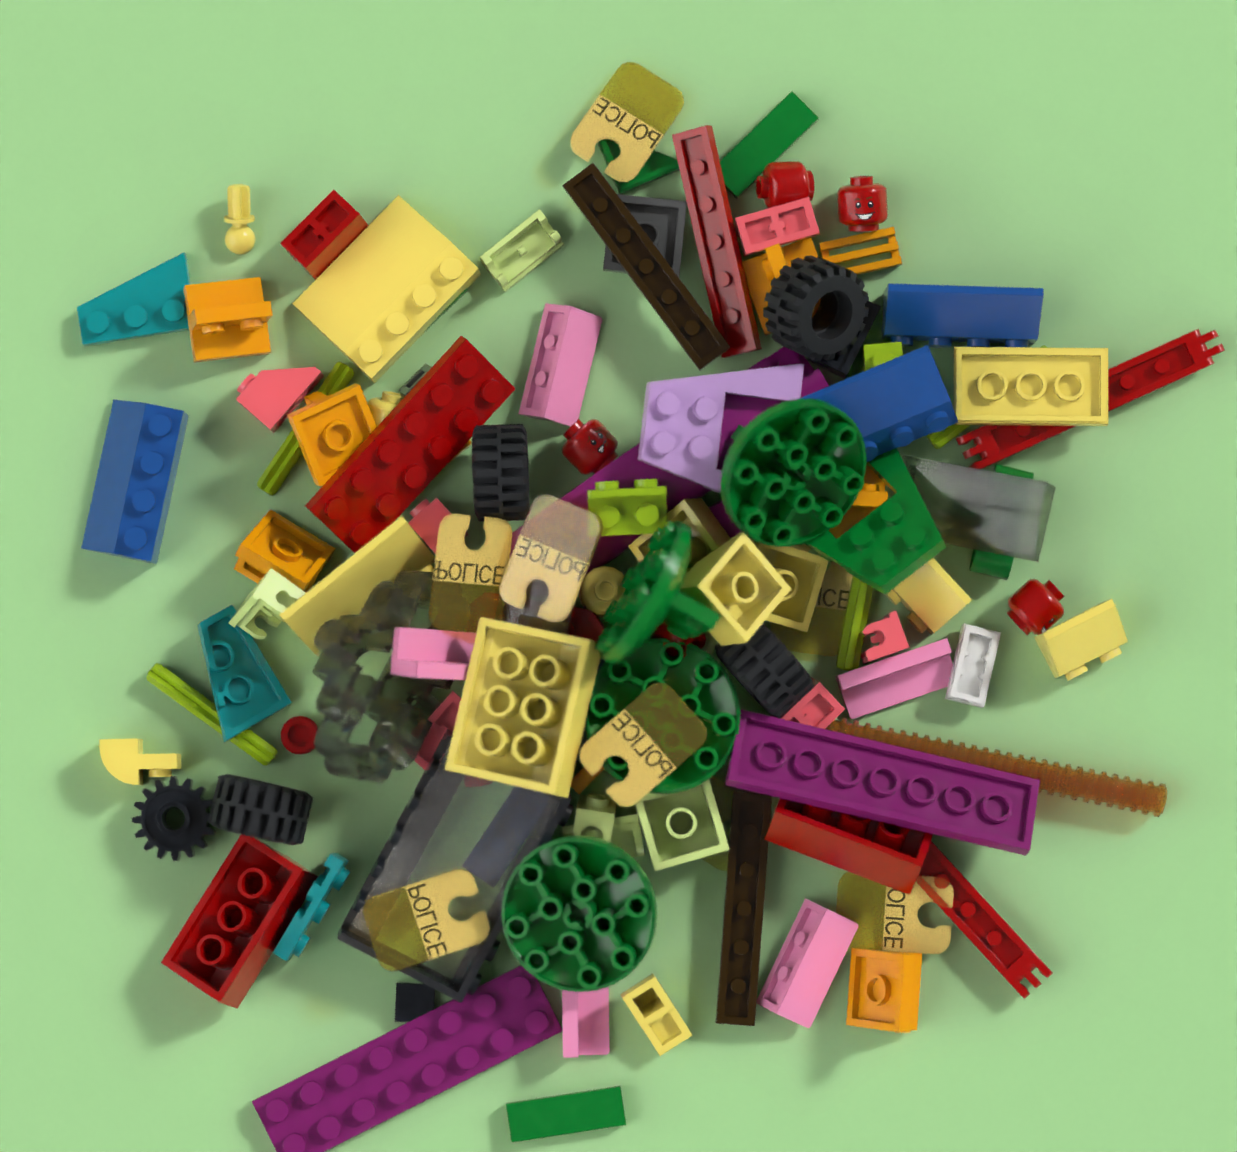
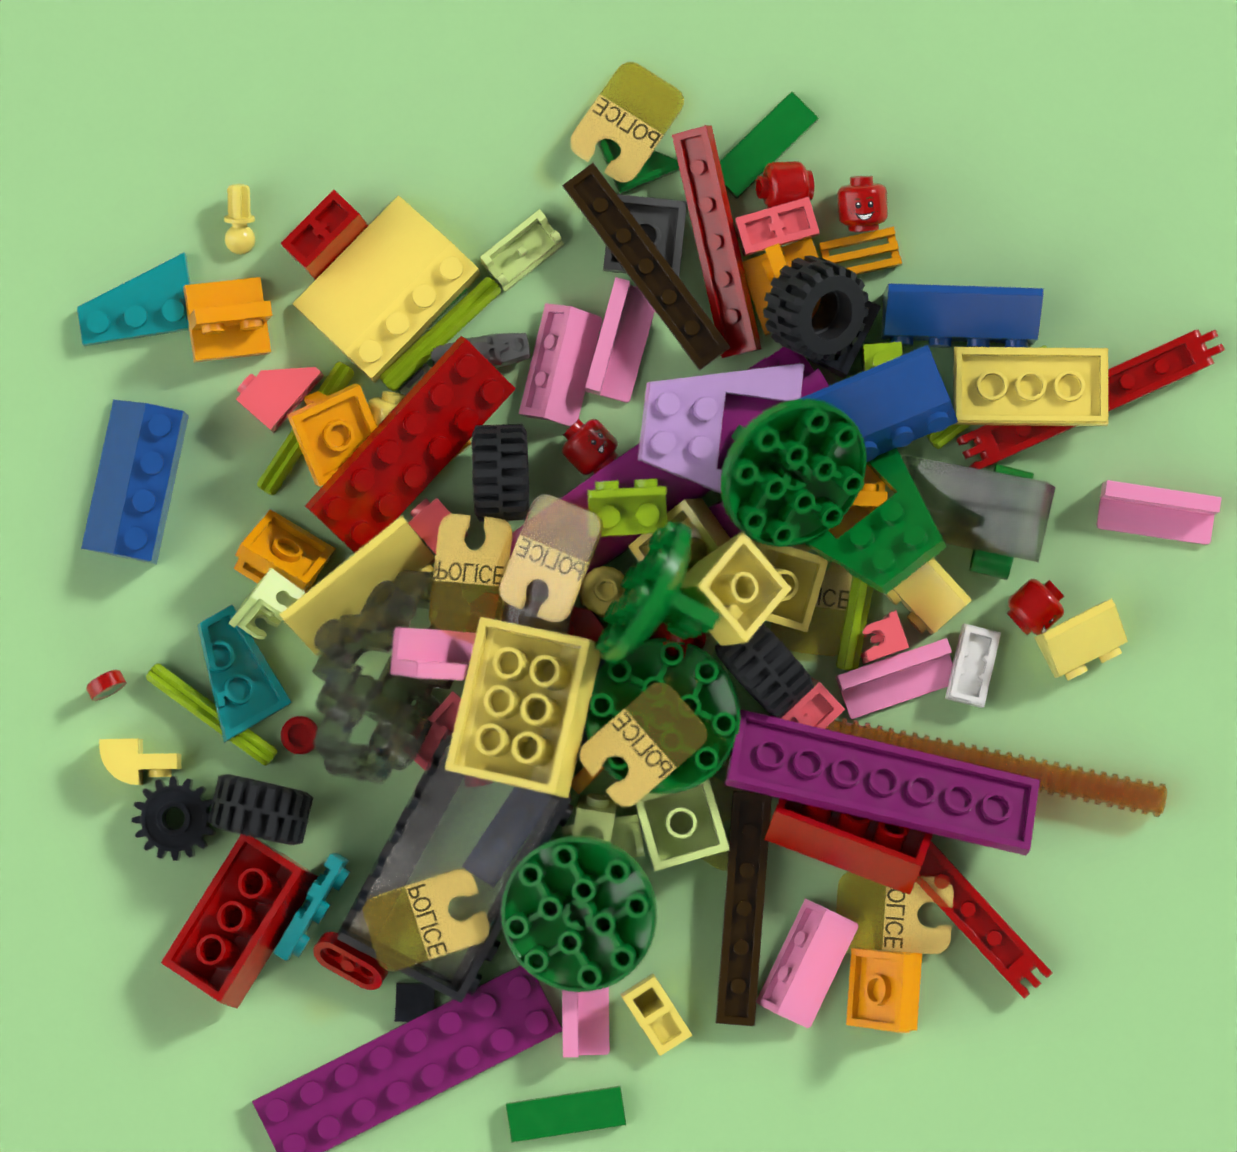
none -> red tile [86,670,127,701]
none -> red plate [313,932,388,990]
none -> lime axle [380,277,501,392]
none -> dark grey hinge [431,333,530,368]
none -> bright pink panel [585,277,655,403]
none -> bright pink panel [1096,480,1222,545]

